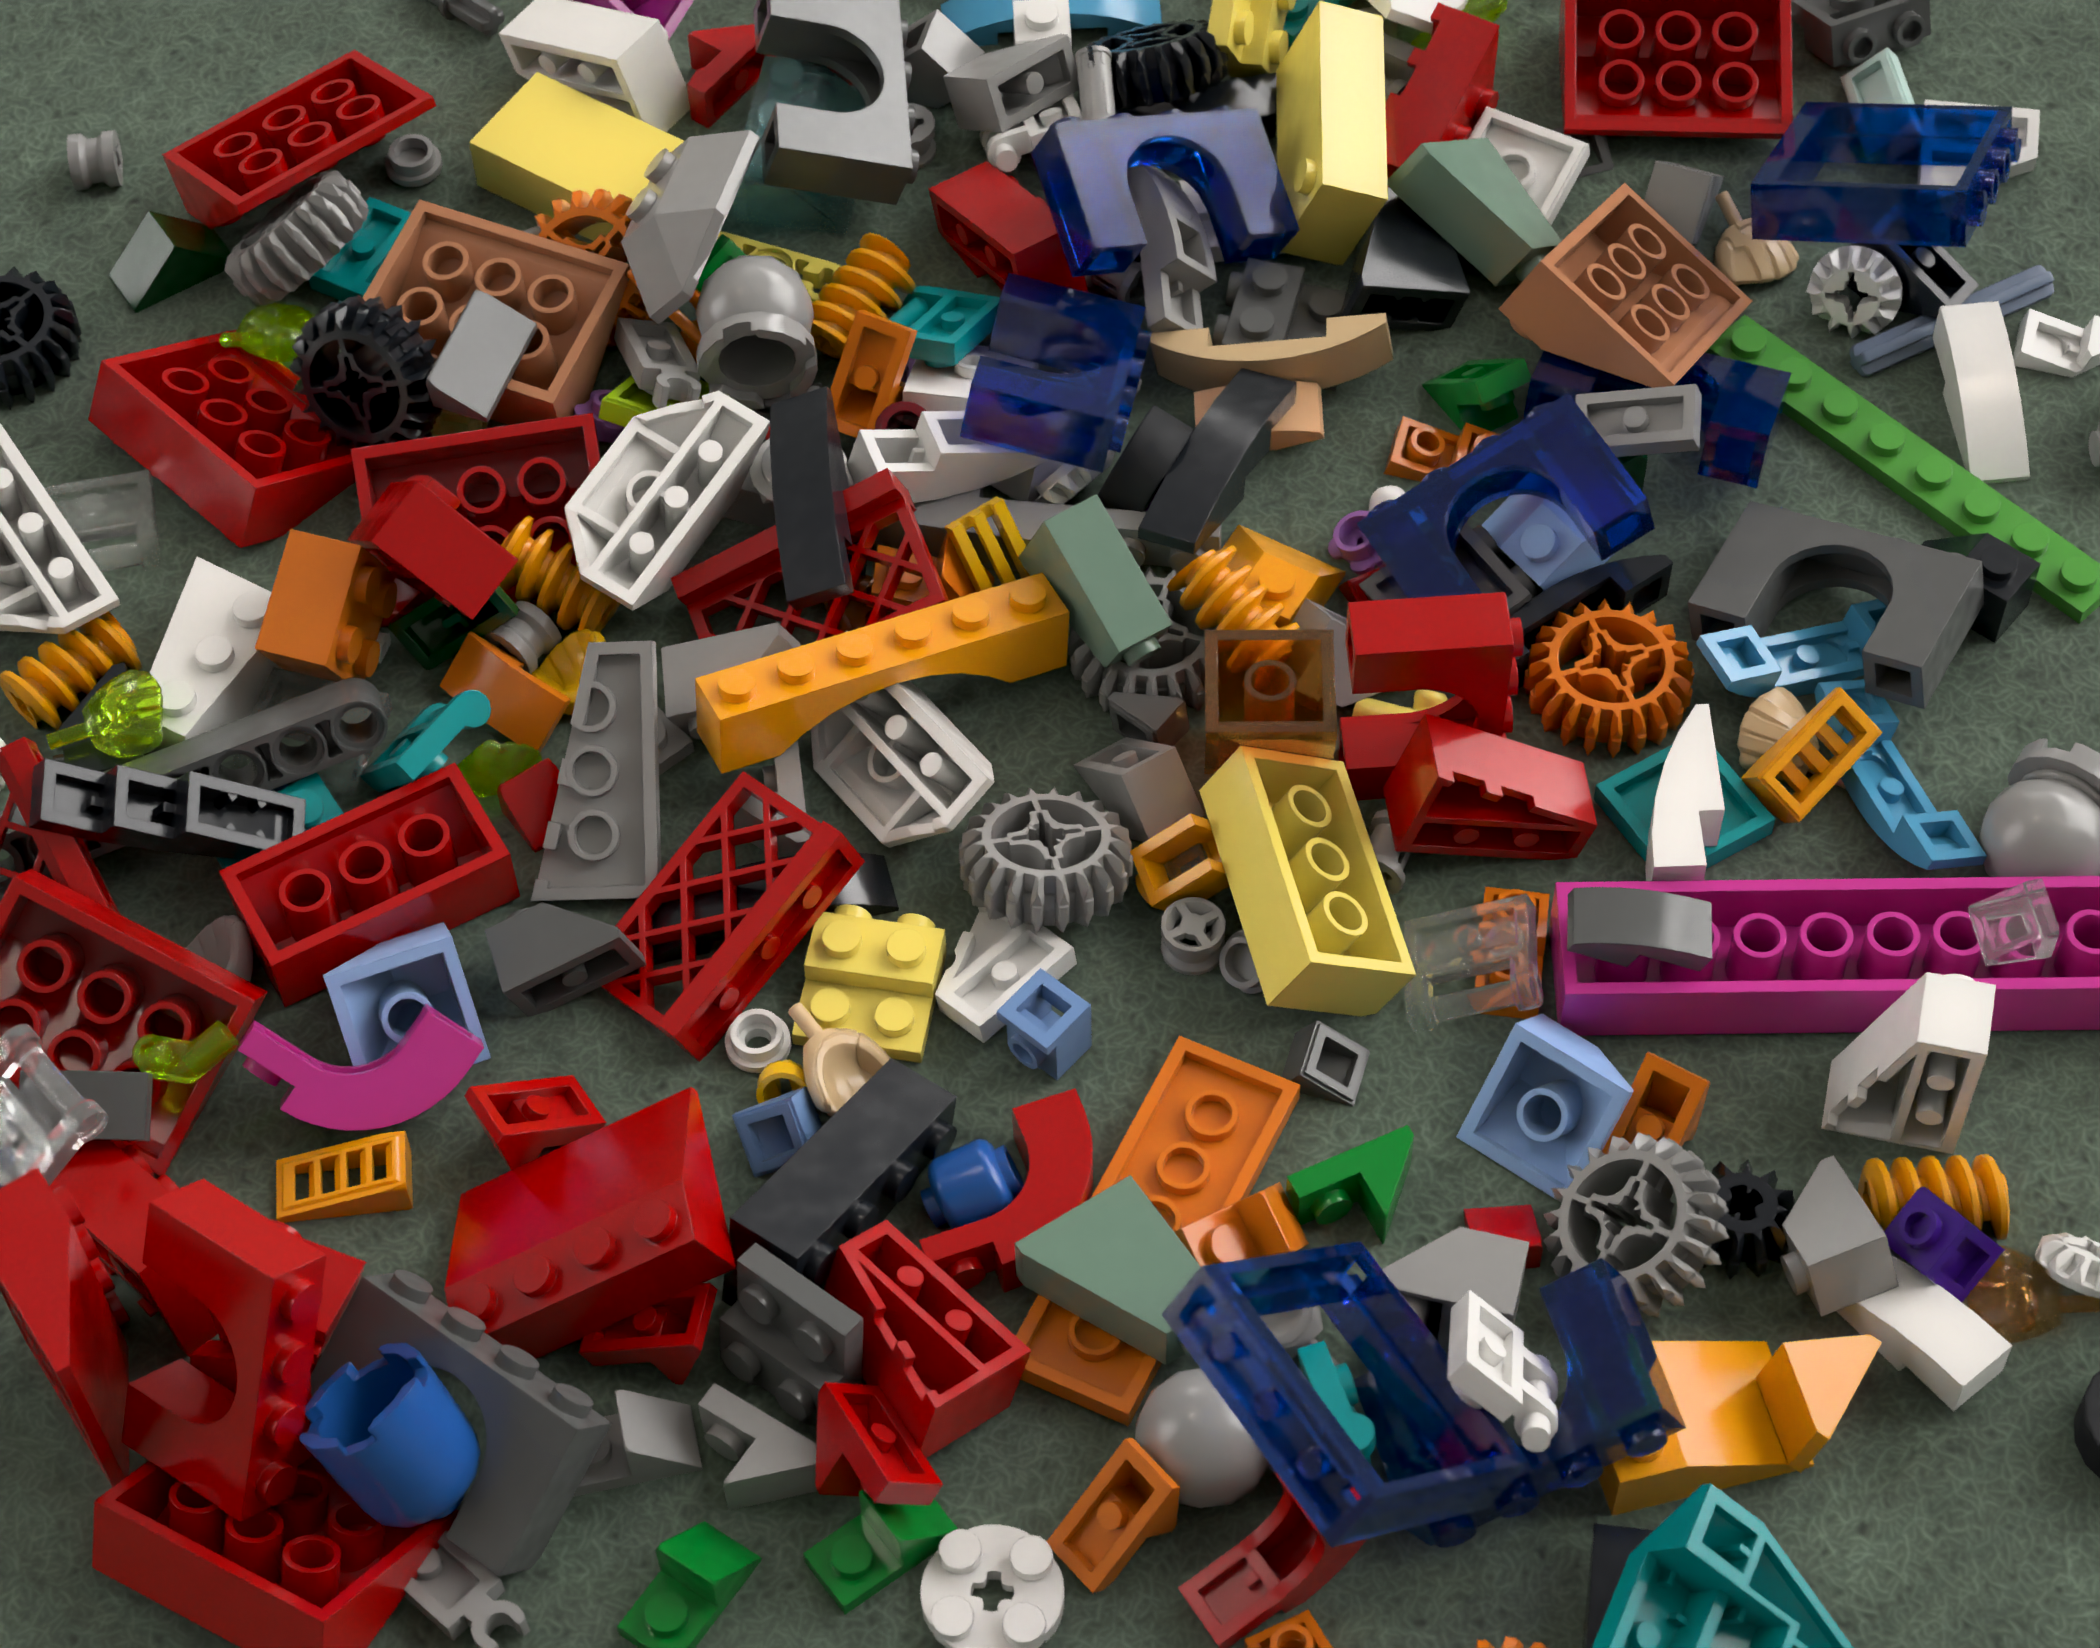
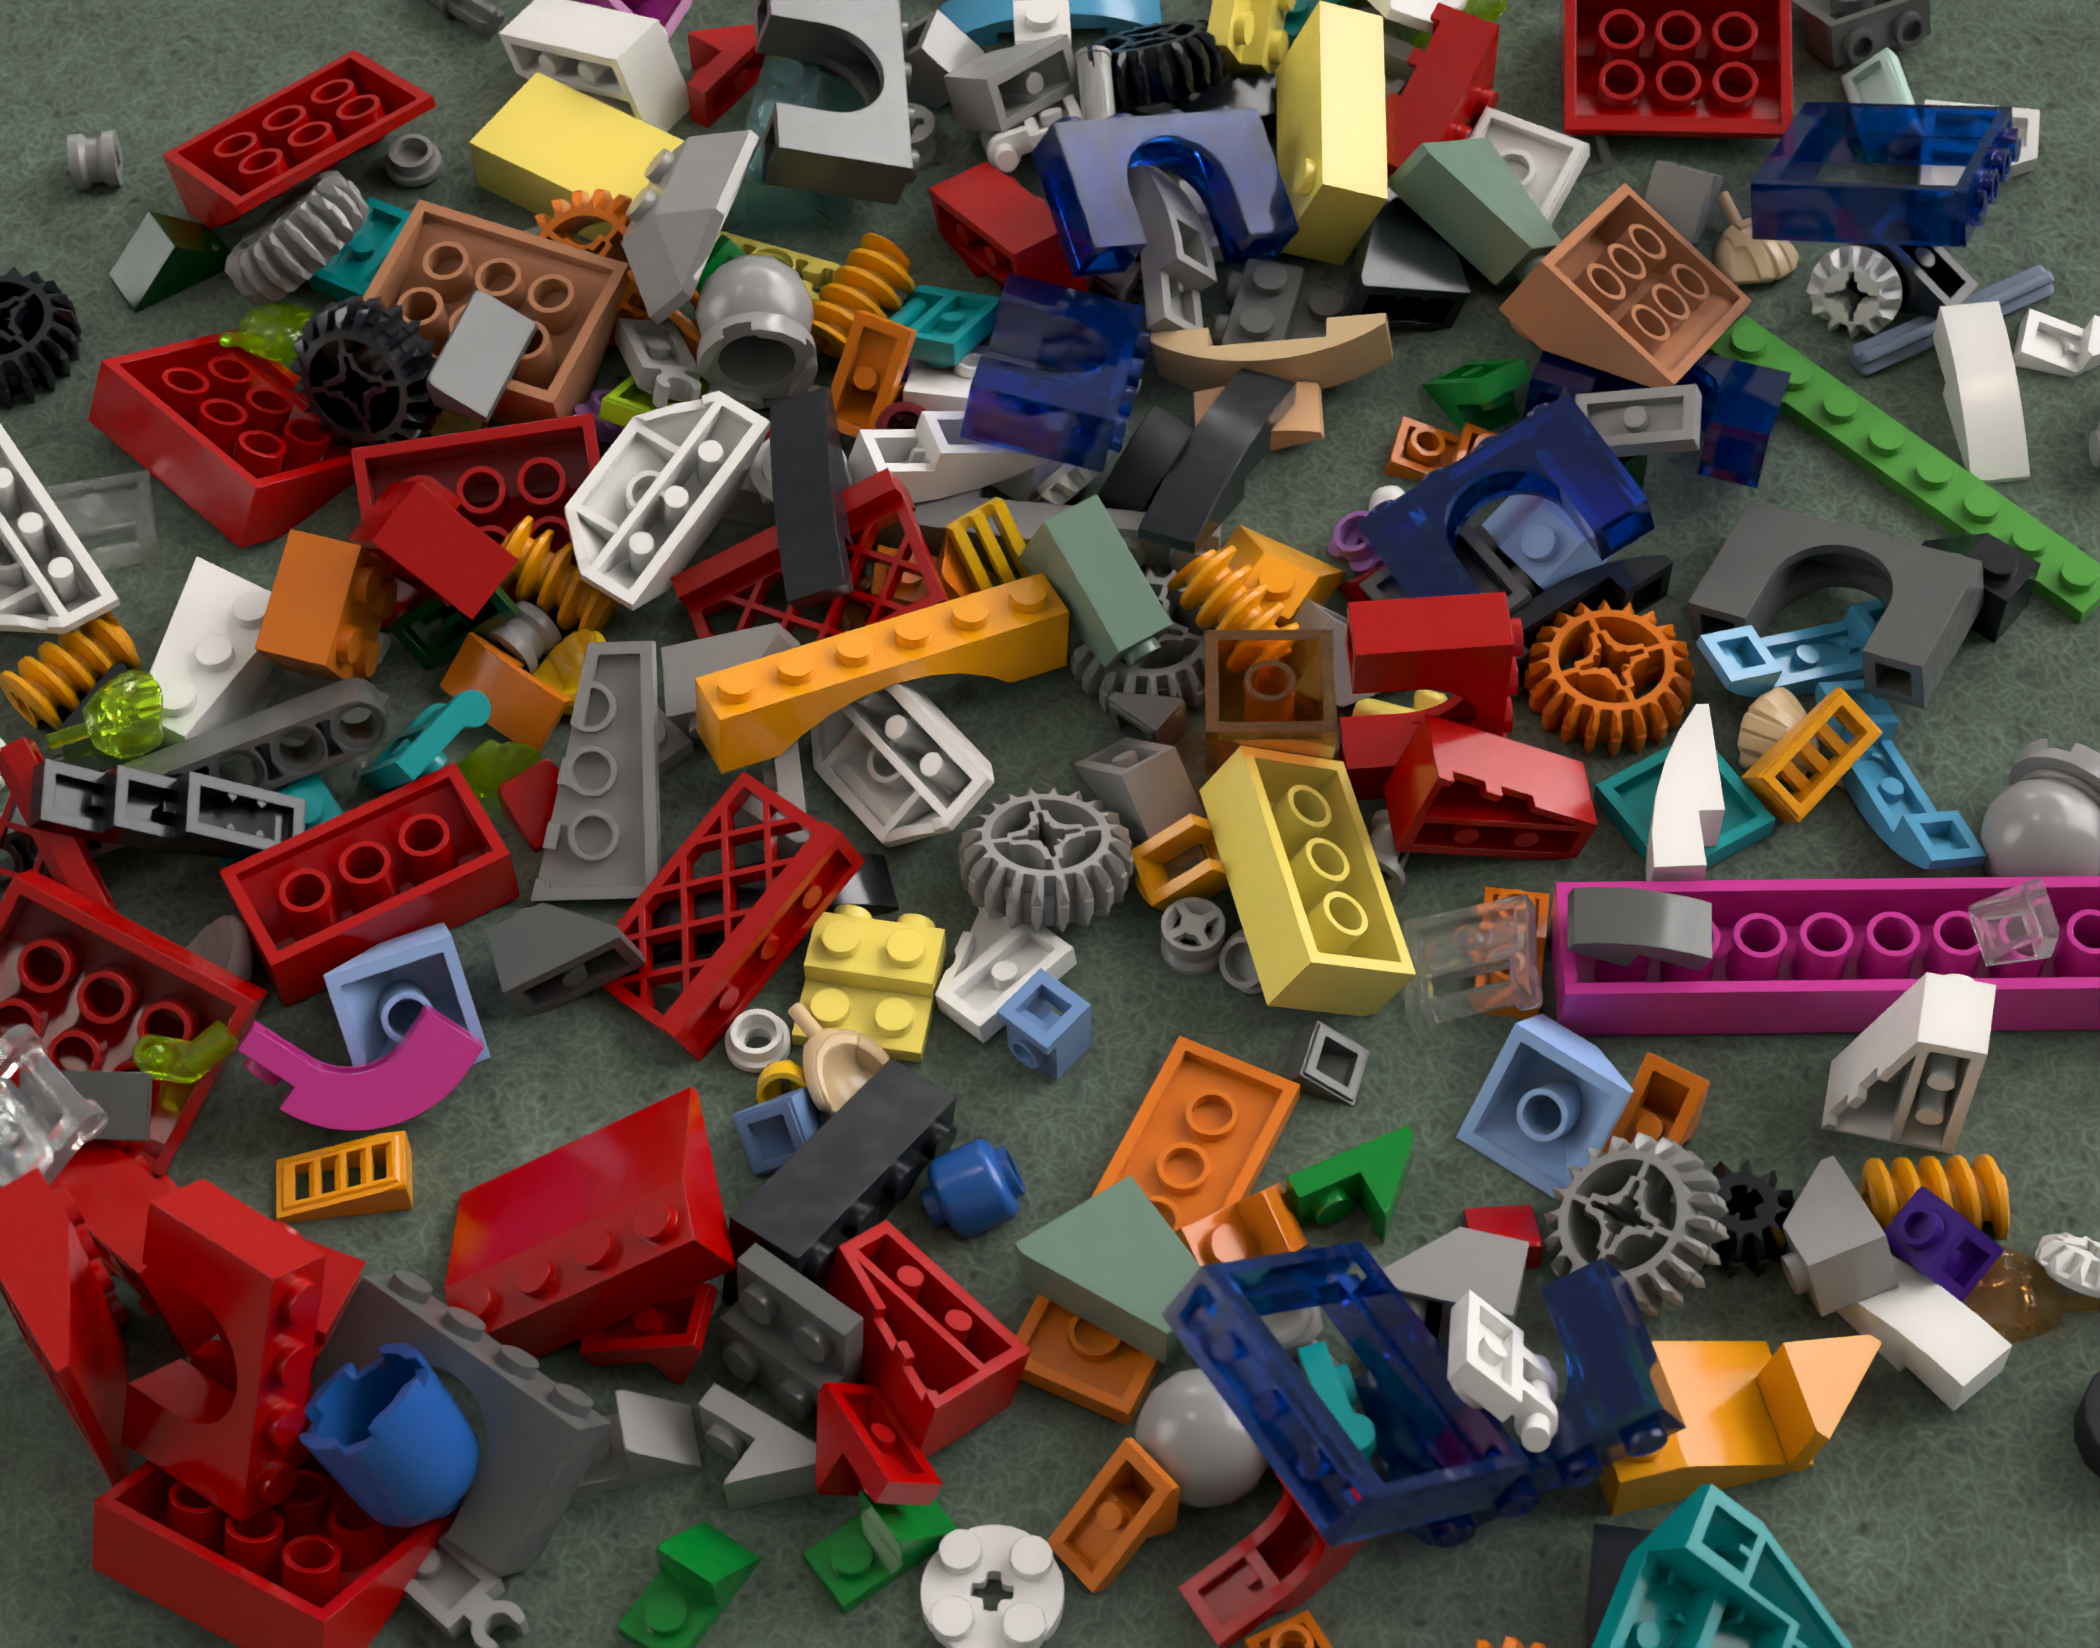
red slope [464,1075,607,1170] -> none
red arch [919,1088,1093,1293] -> none

